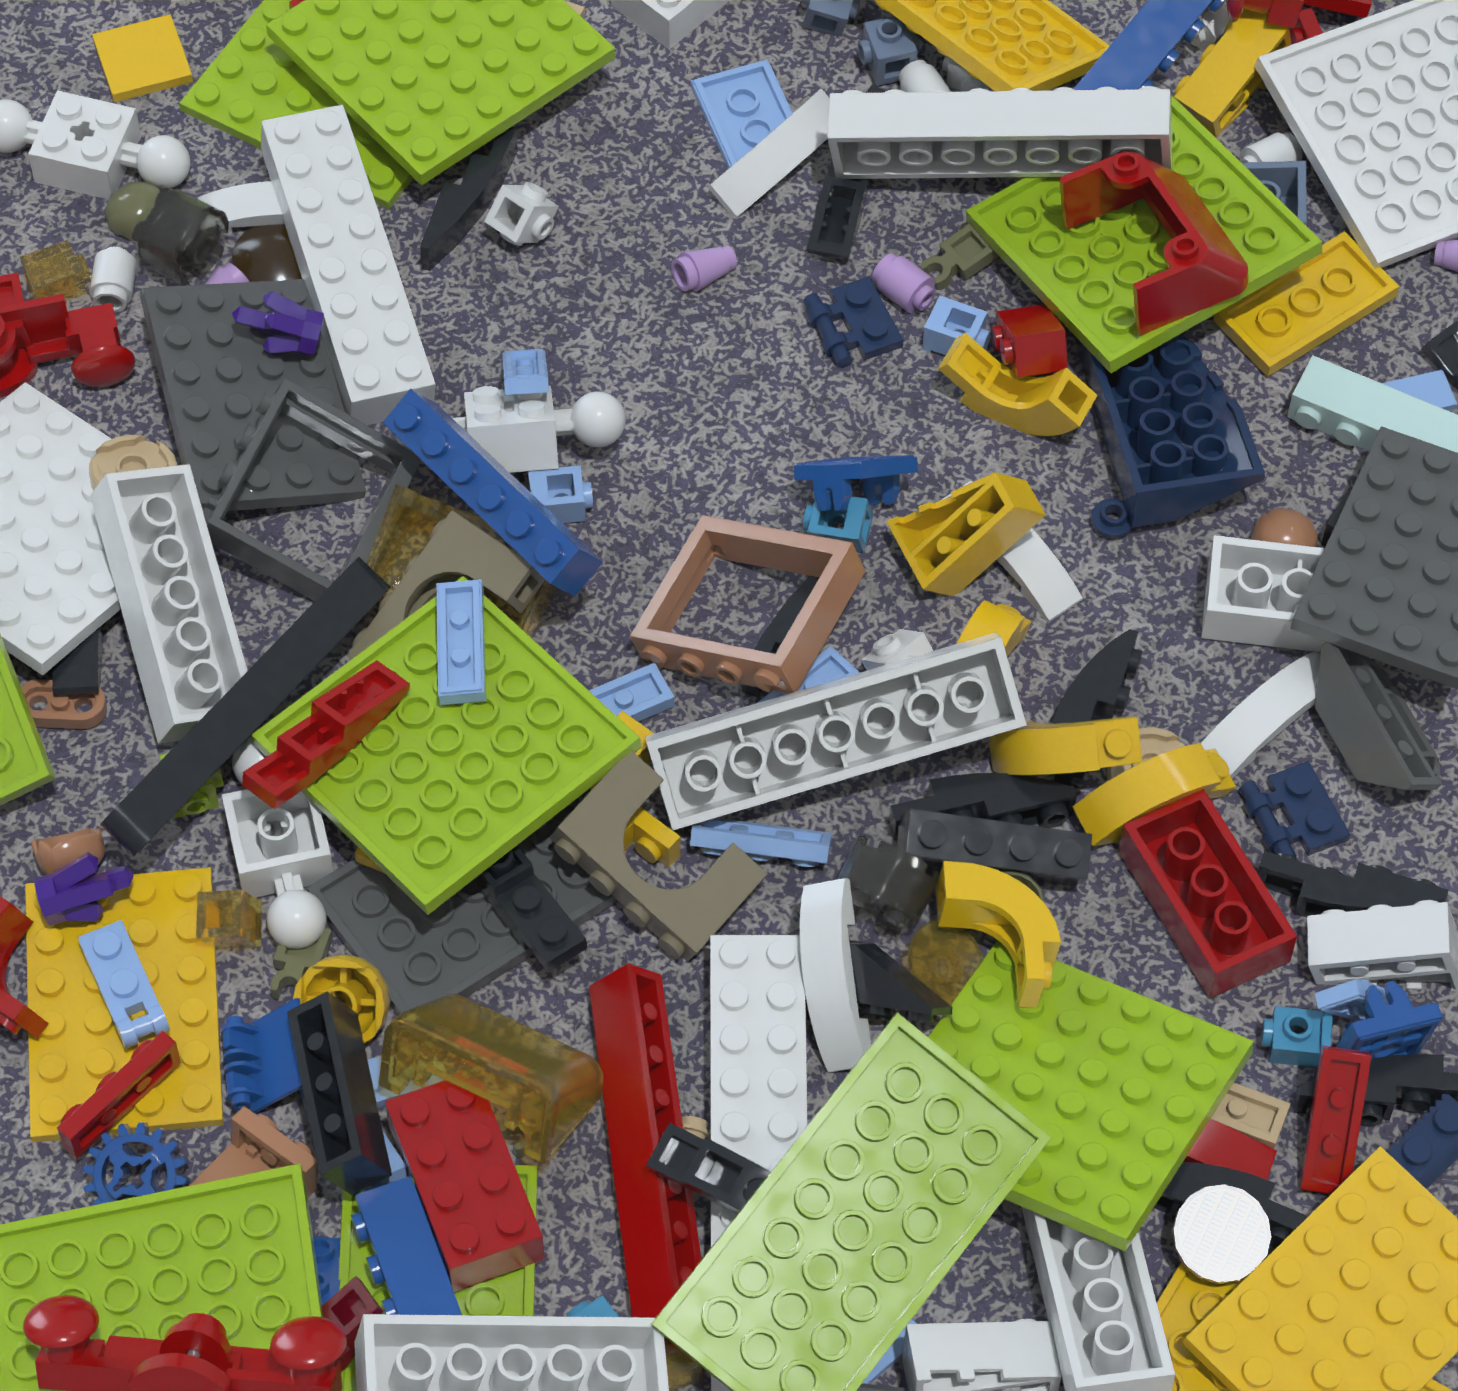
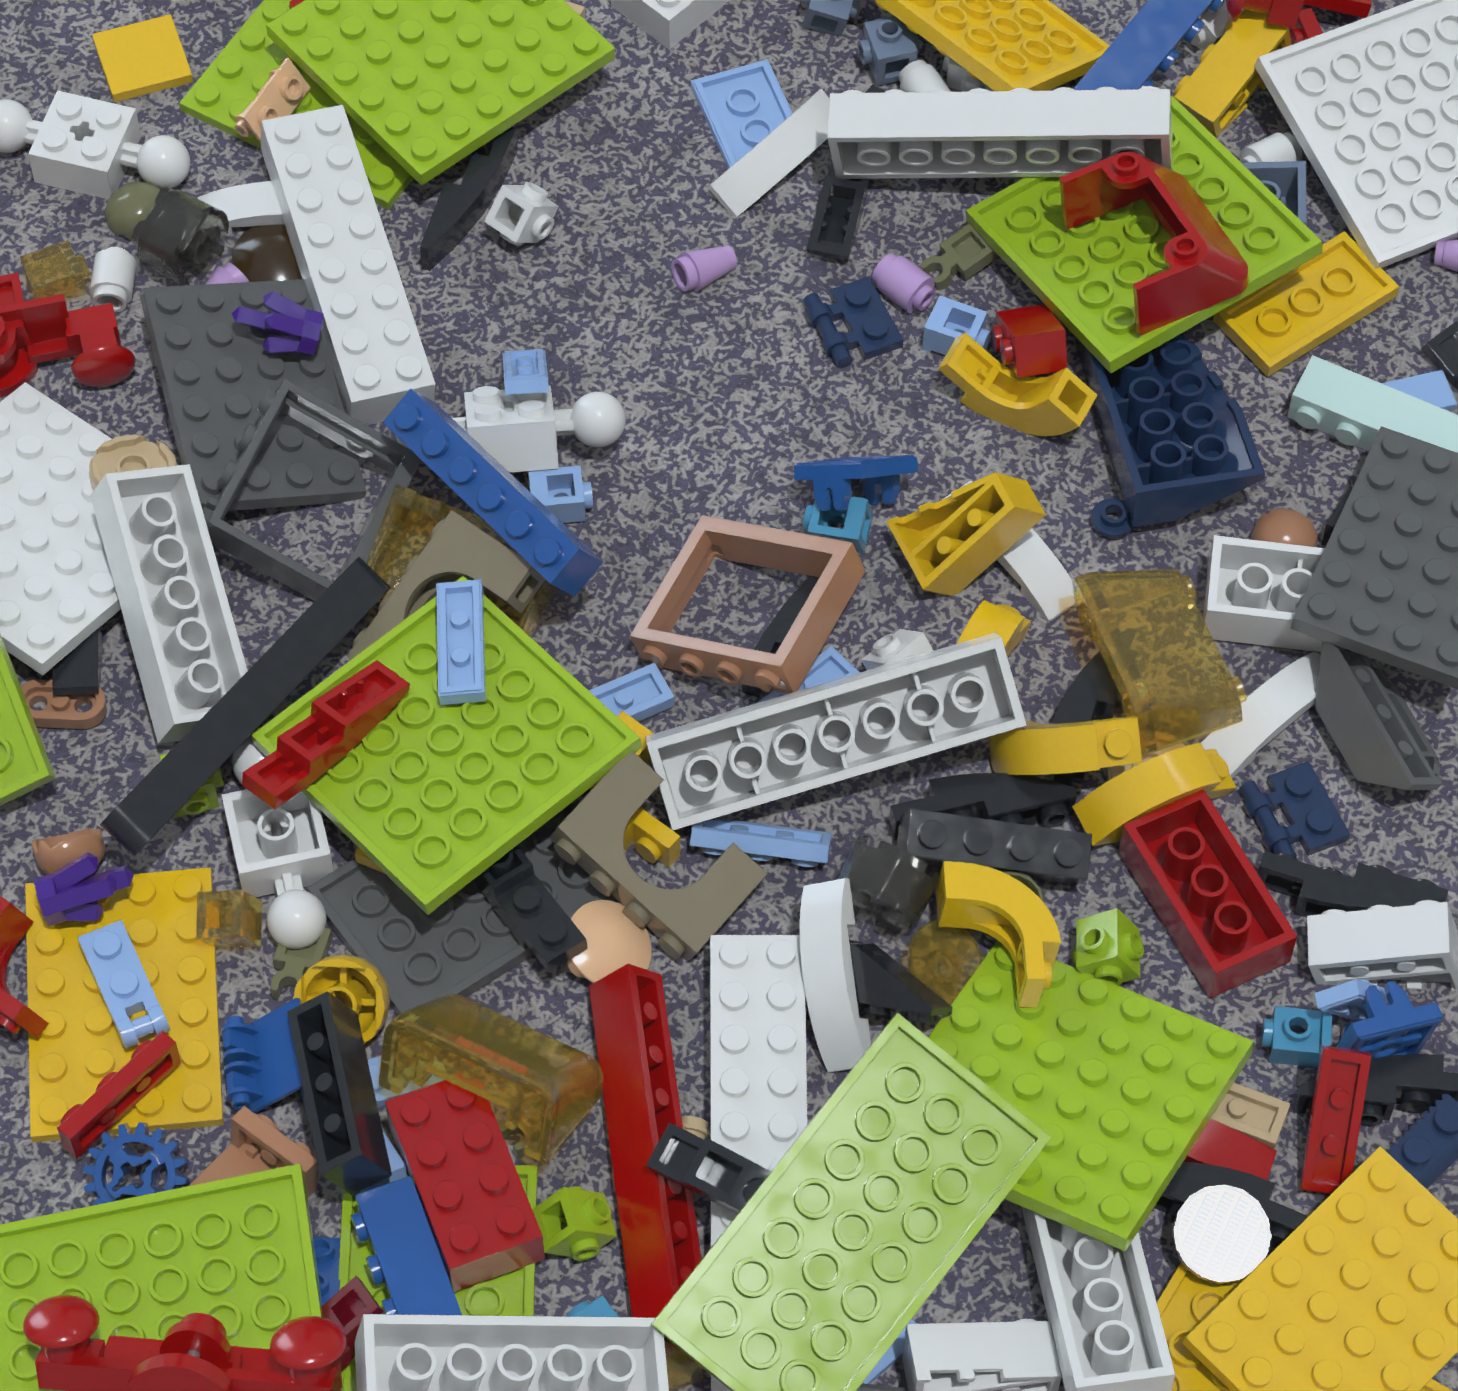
none -> light nougat hinge [234,58,311,143]
none -> lime brick [532,1186,617,1261]
none -> light nougat dish [567,900,652,983]
none -> clear yellow windscreen [1072,569,1247,756]
none -> lime brick [1073,908,1144,986]

